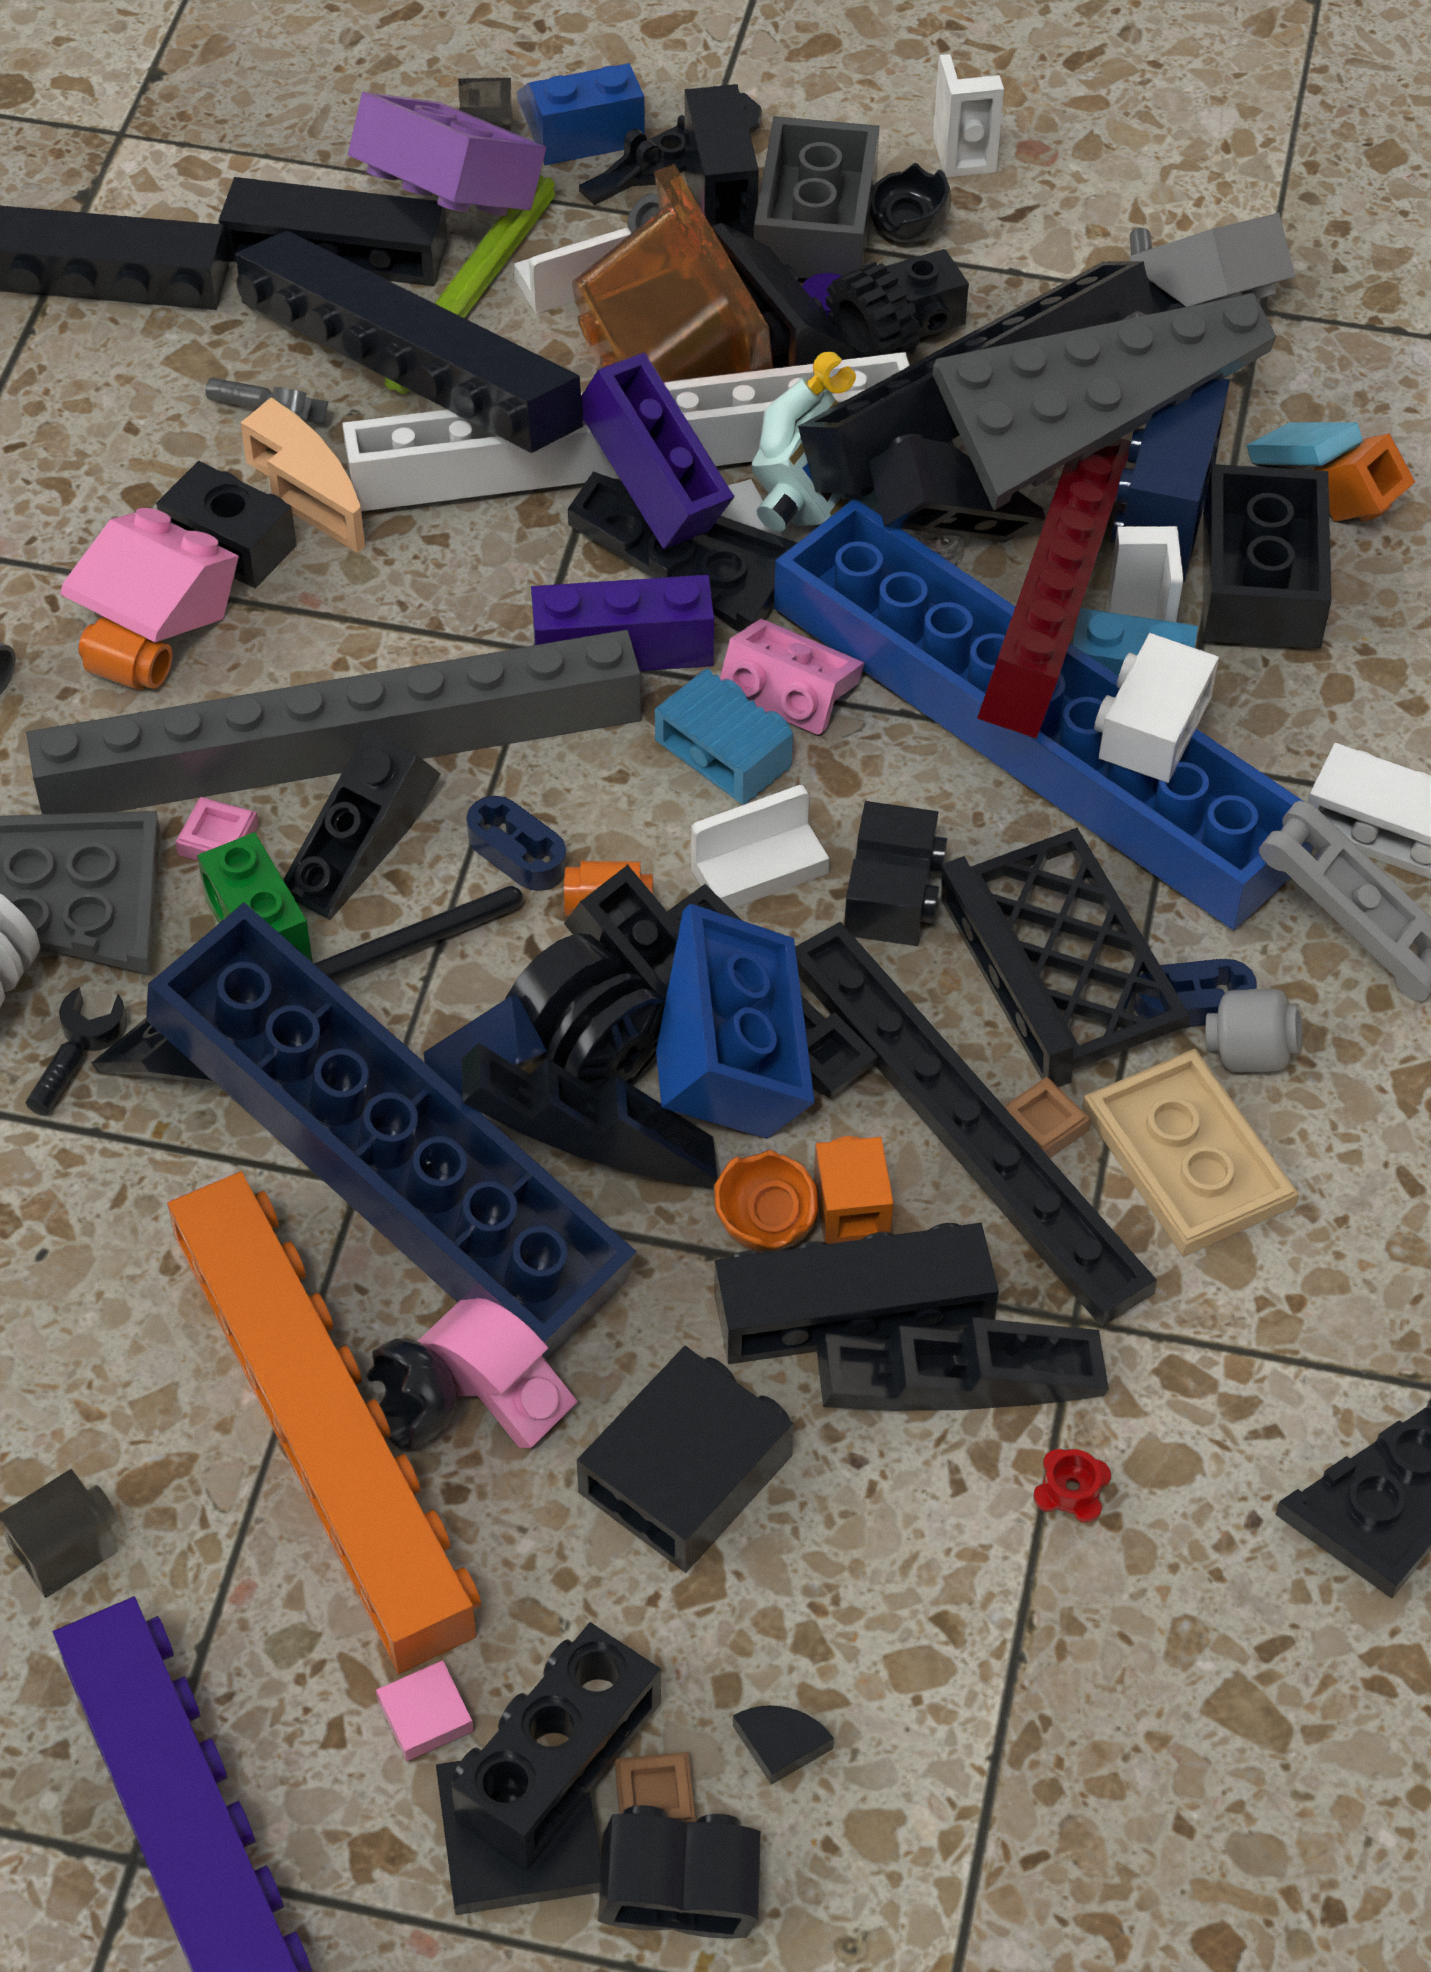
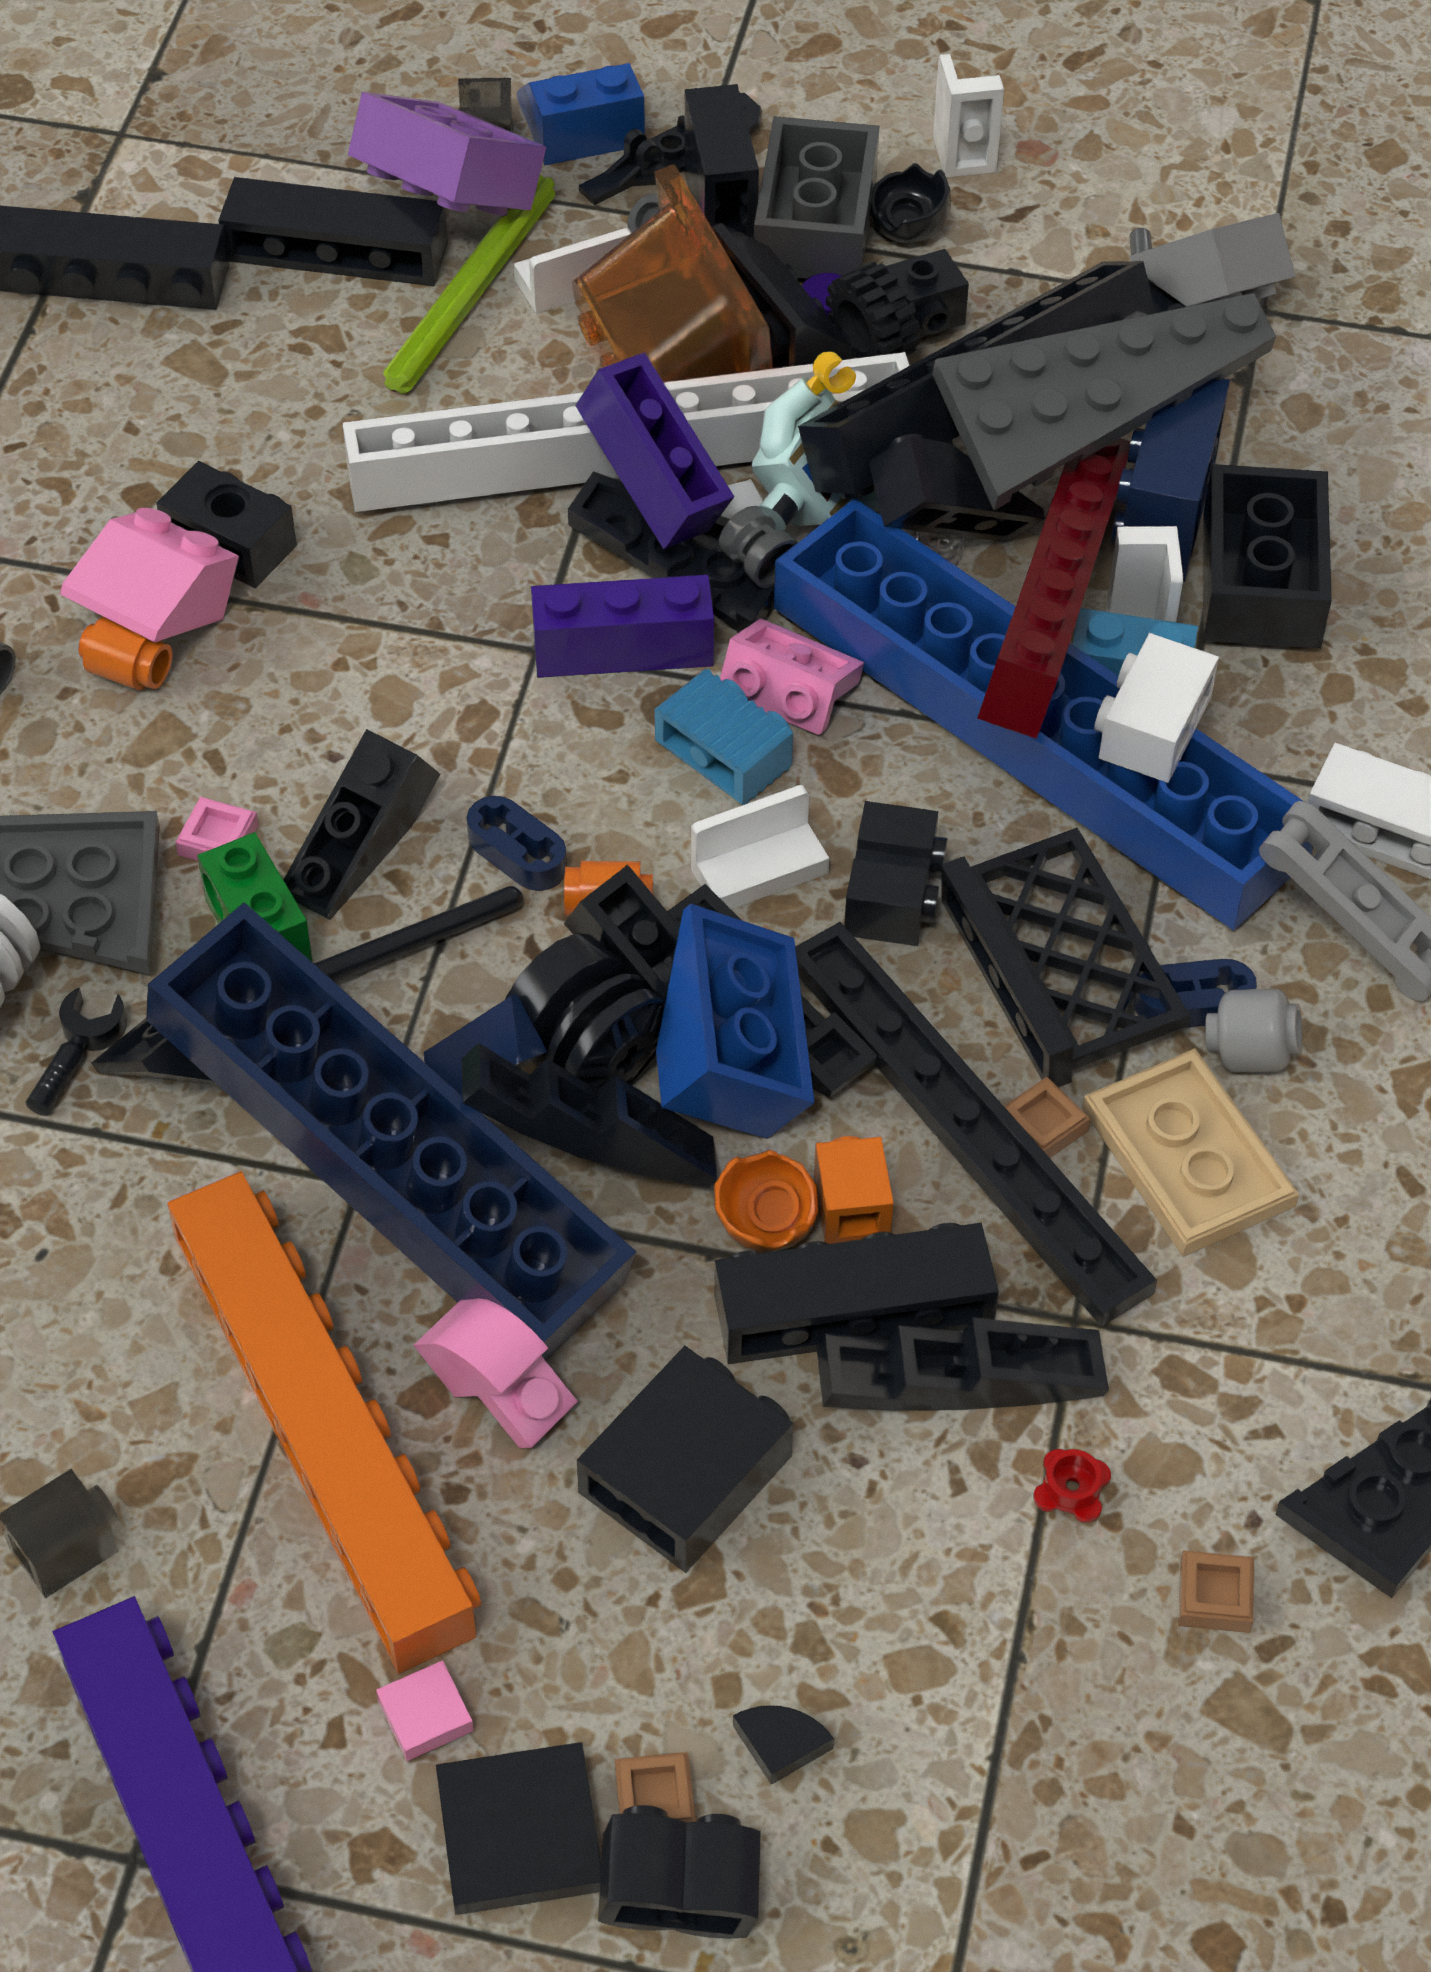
dark grey brick [26,630,641,814] -> none
dark grey piece [205,378,329,424] -> none
black brick [235,230,583,453] -> none
light nougat slope [240,397,365,553] -> none
black hair [366,1338,457,1452] -> none
black brick [451,1622,661,1869] -> none
medium azure tile [1246,422,1363,466] -> none
orange brick [1312,433,1415,522] -> none
none -> dark grey wheel [719,505,798,588]
none -> medium nougat tile [1178,1550,1254,1633]

